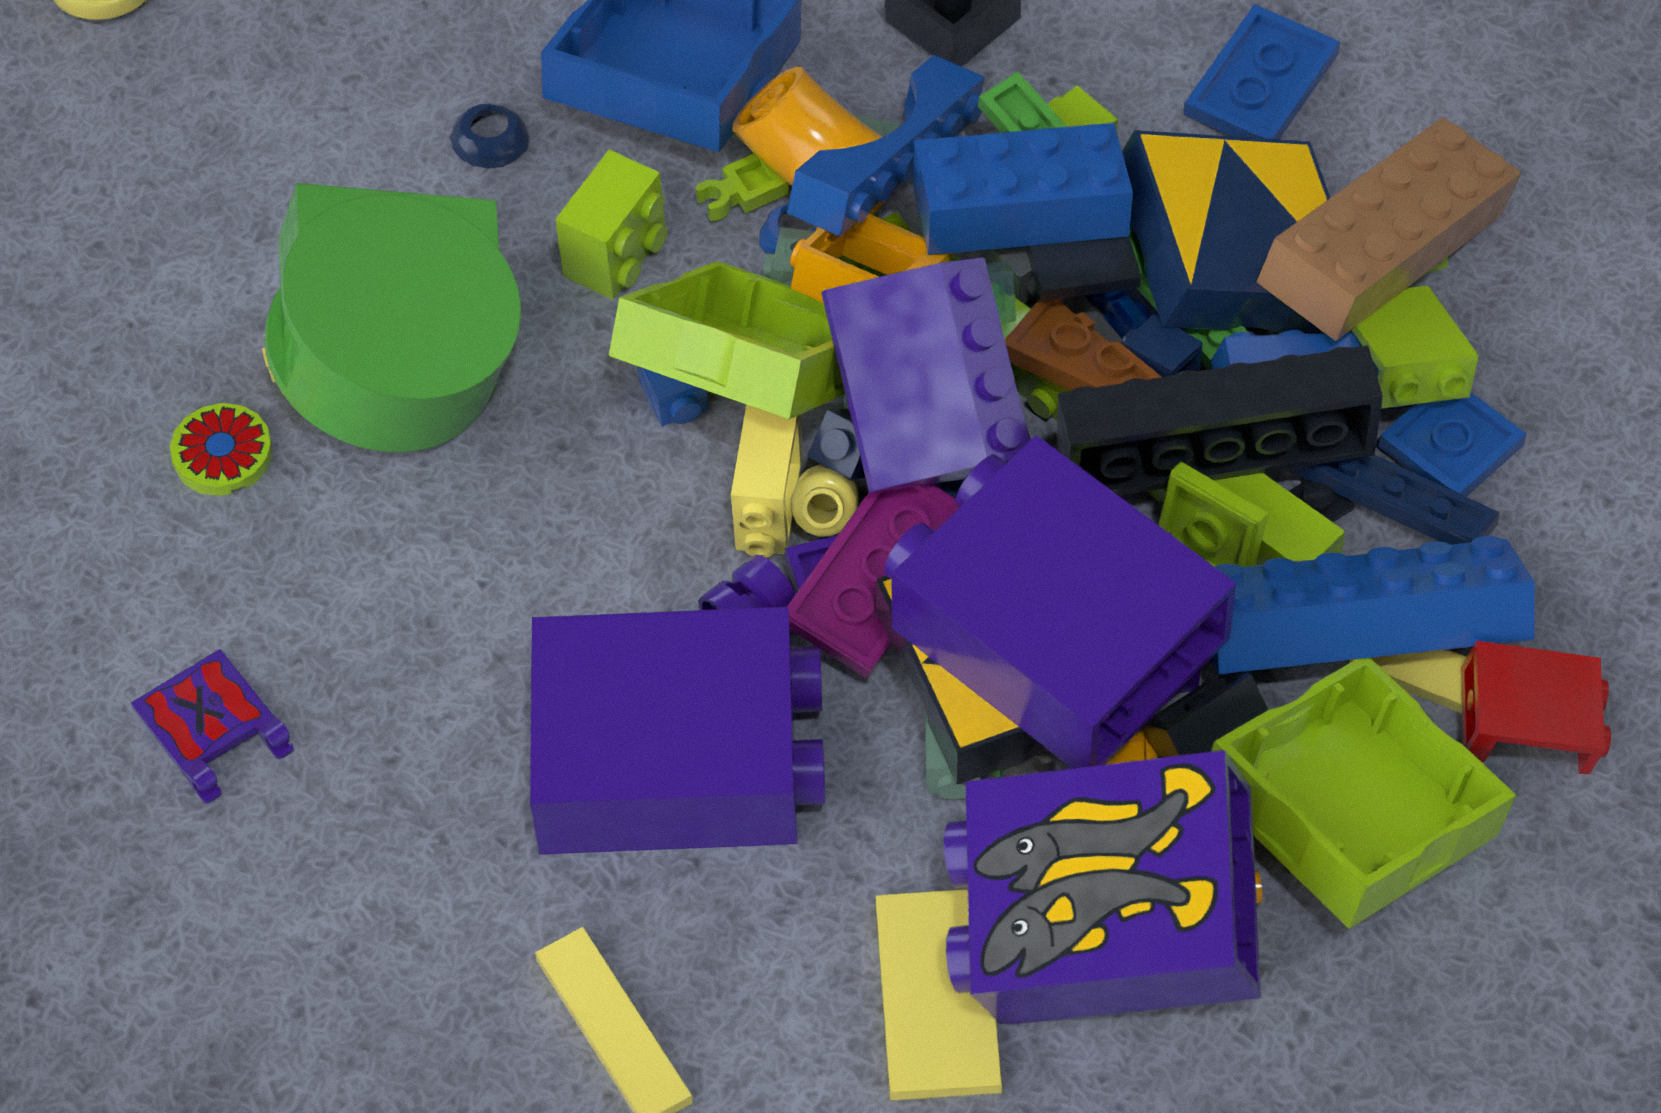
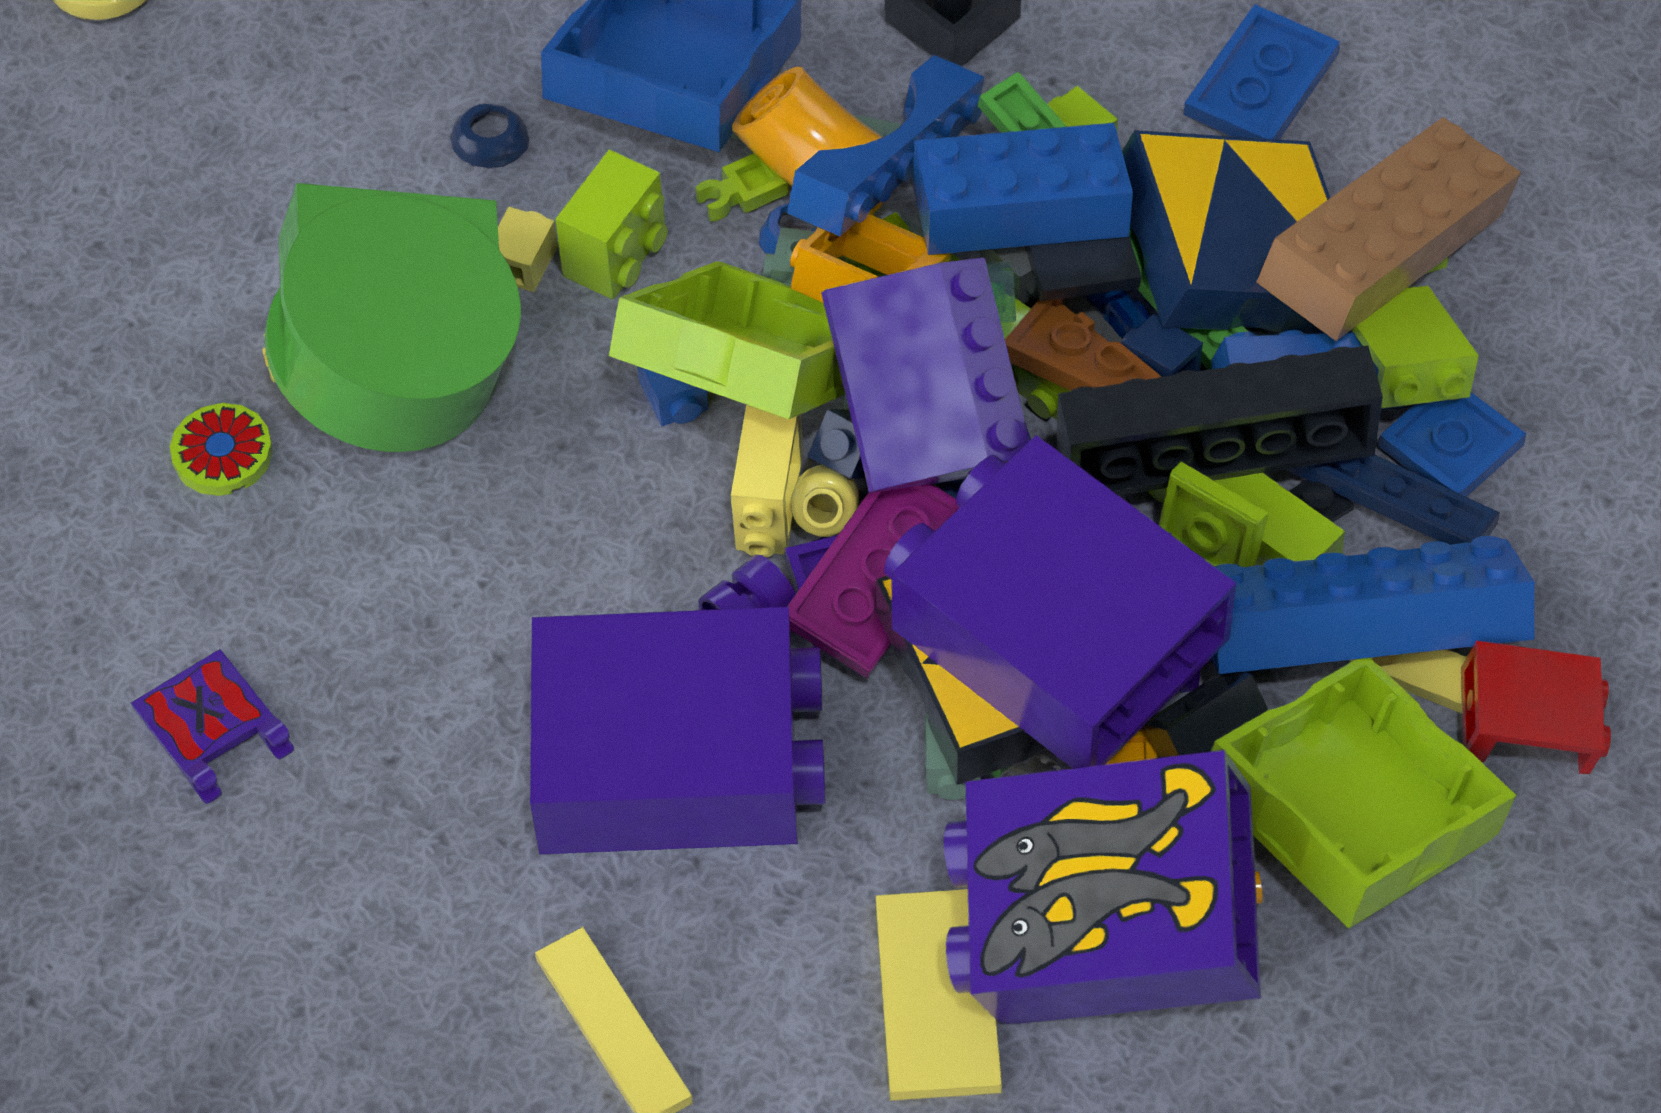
none -> light yellow brick [498,207,558,292]

